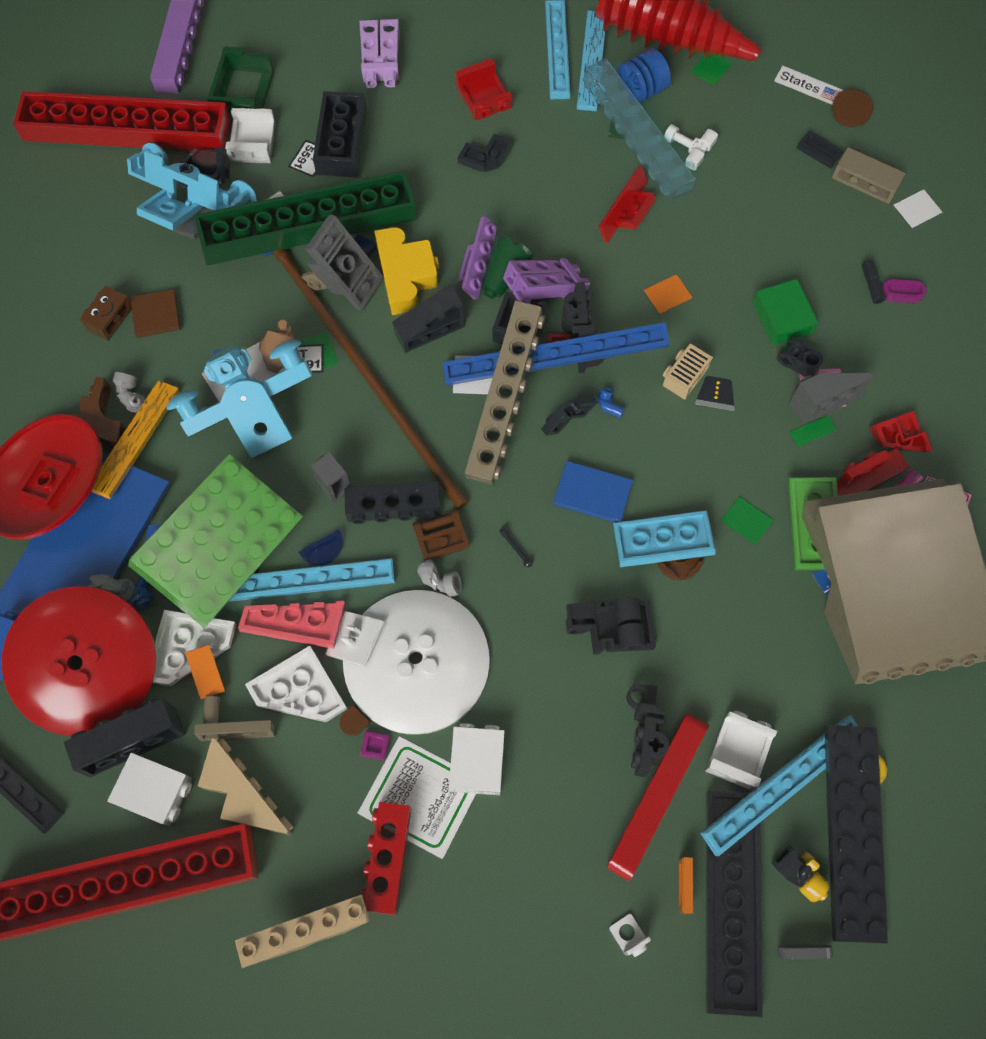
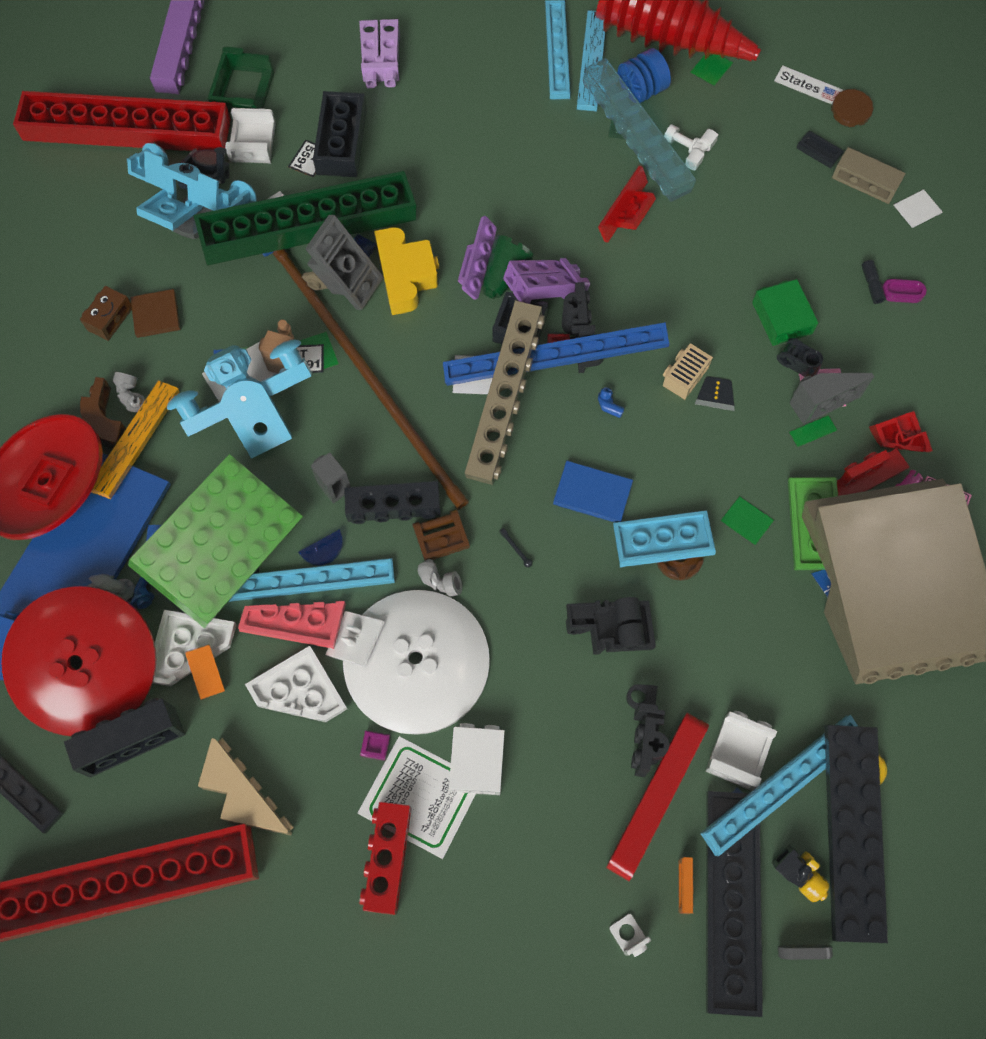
white panel [107,753,192,826] -> none
dark tan piece [194,696,275,741] -> none
tan slope [235,895,370,968] -> none
reddish brown tile [340,705,371,736] -> none
black wedge [392,284,464,353] -> none
red panel [455,58,512,121] -> none
black plate [458,134,512,172] -> none
black plate [541,395,598,436] -> none
orange sticker [644,274,693,314] -> none

